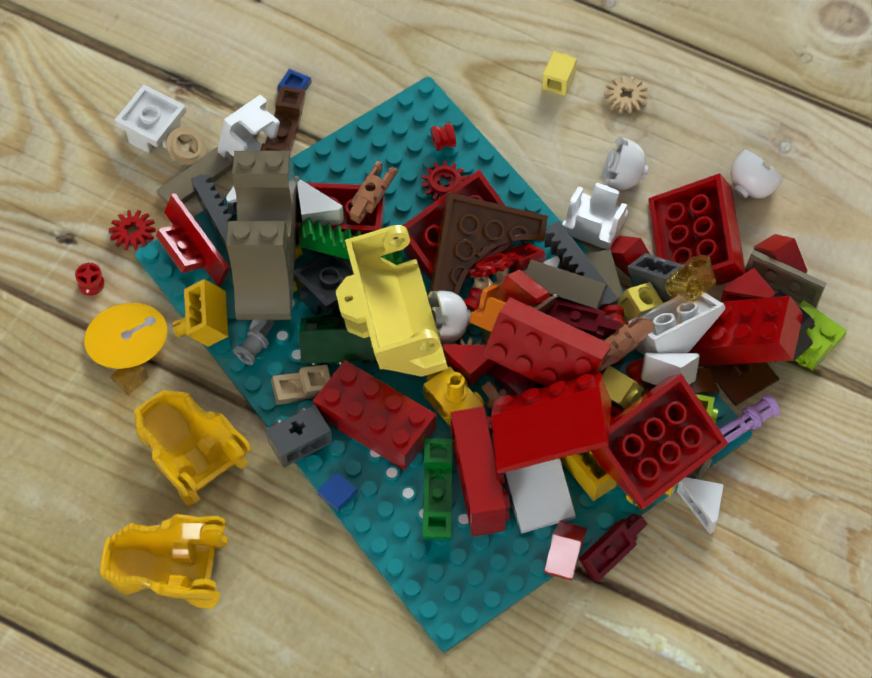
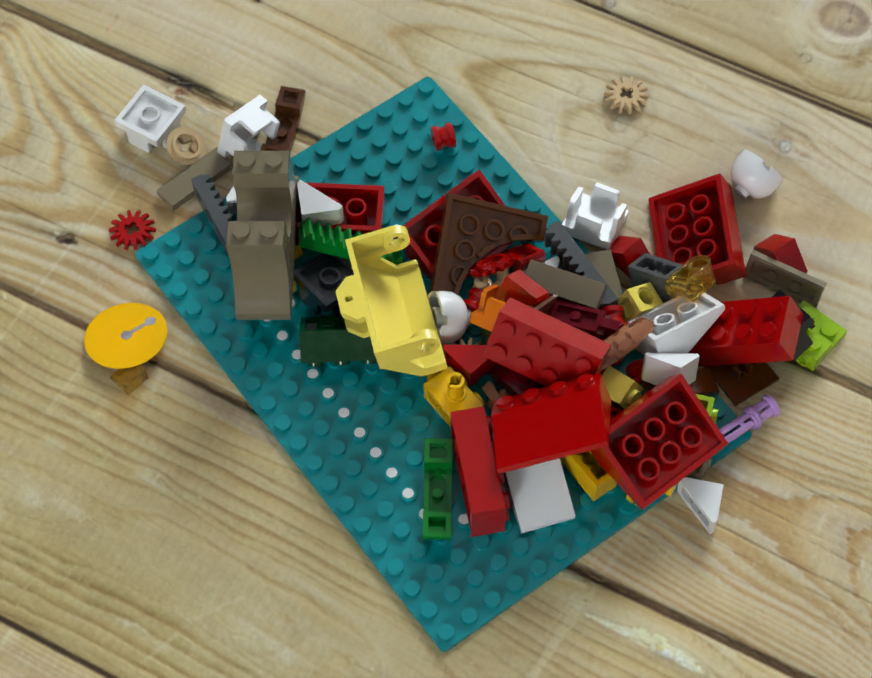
red wheel [75,262,105,296] -> none
yellow animal [100,514,229,609] -> none
yellow animal [134,390,252,506] -> none
red bracket [156,193,230,286] -> none
yellow brick [172,279,228,347] -> none
light grey connector [233,320,275,365] -> none
dark grey brick [266,405,333,468] -> none
tan slope [271,365,330,405] -> none
blue tile [277,69,311,92] -> none
red brick [313,360,437,471] -> none
blue tile [318,472,358,512] -> none
nougat hinge [350,160,398,224] -> none
red gear [421,161,467,200] -> none
light yellow brick [542,51,577,96] -> none
slope [544,521,587,581] -> none
dark red hinge [578,513,648,582] -> none
white cylinder [602,137,648,190] -> none
red slope [720,268,775,302] -> none

